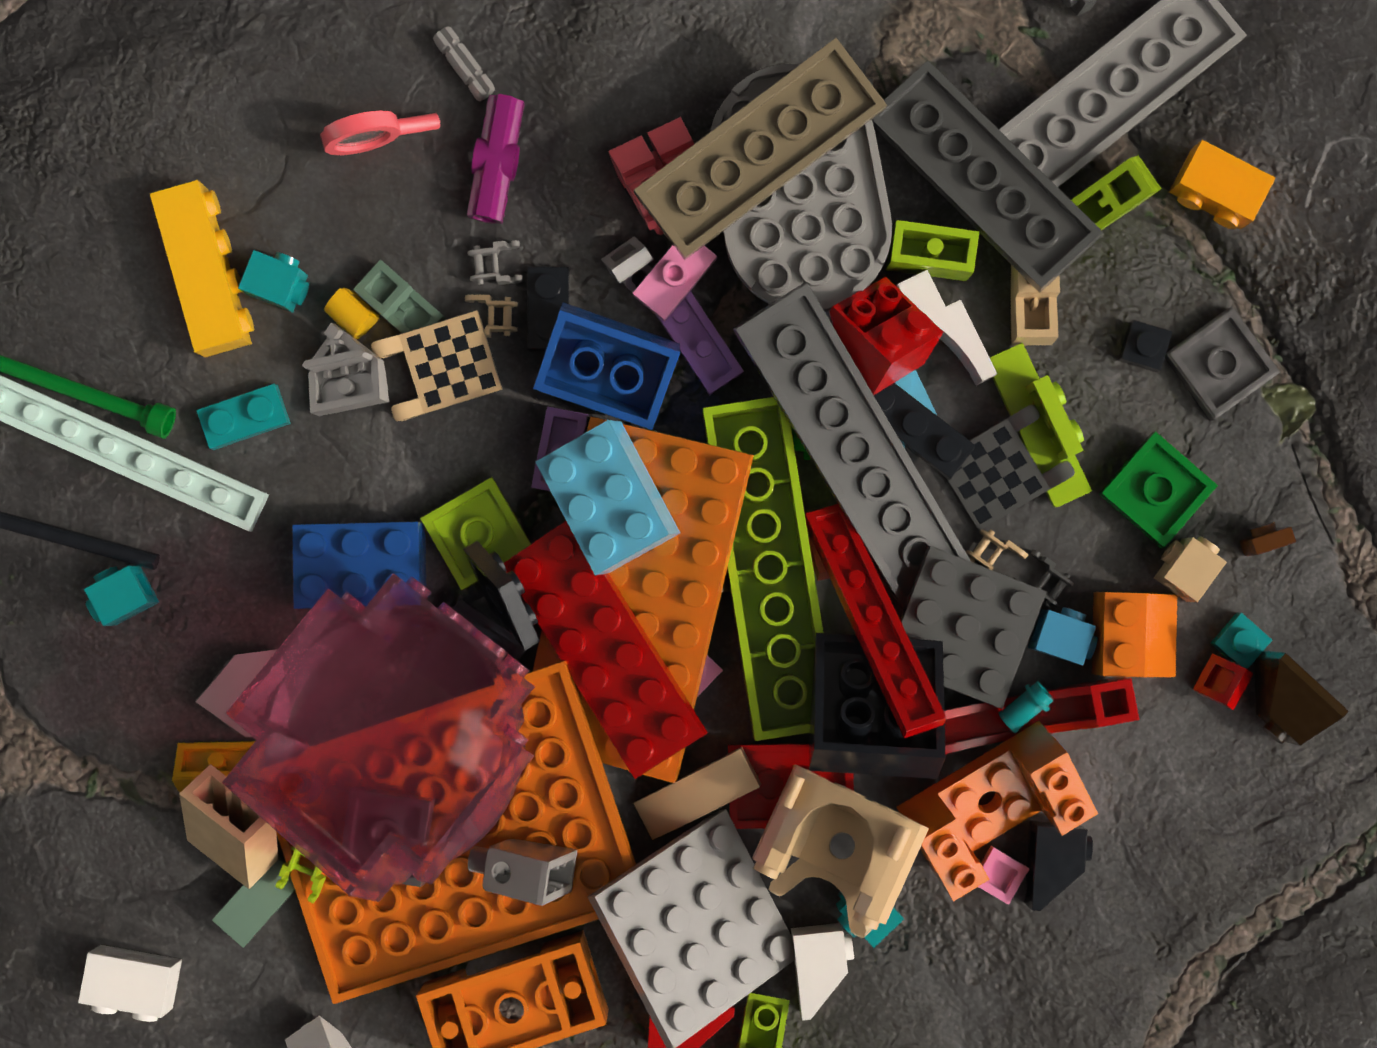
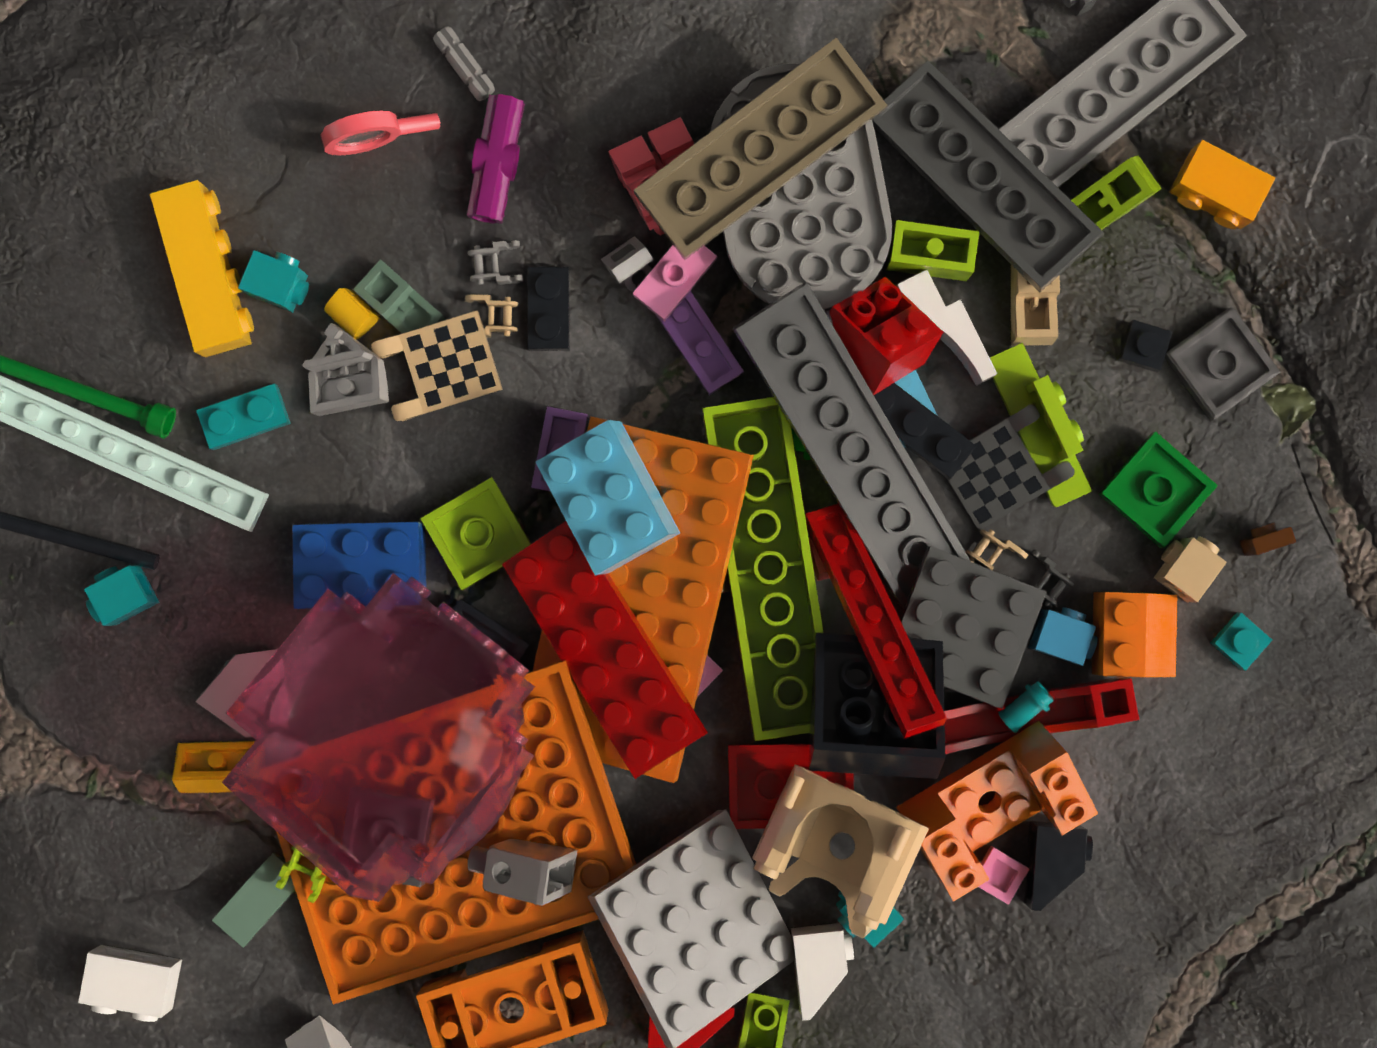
tan brick [179,764,278,889] -> none
black plate [463,541,540,650] -> none
blue brick [533,302,680,430] -> none
tan slope [634,747,761,840] -> none
red plate [1193,653,1253,710] -> none
dark brown slope [1254,651,1349,746] -> none

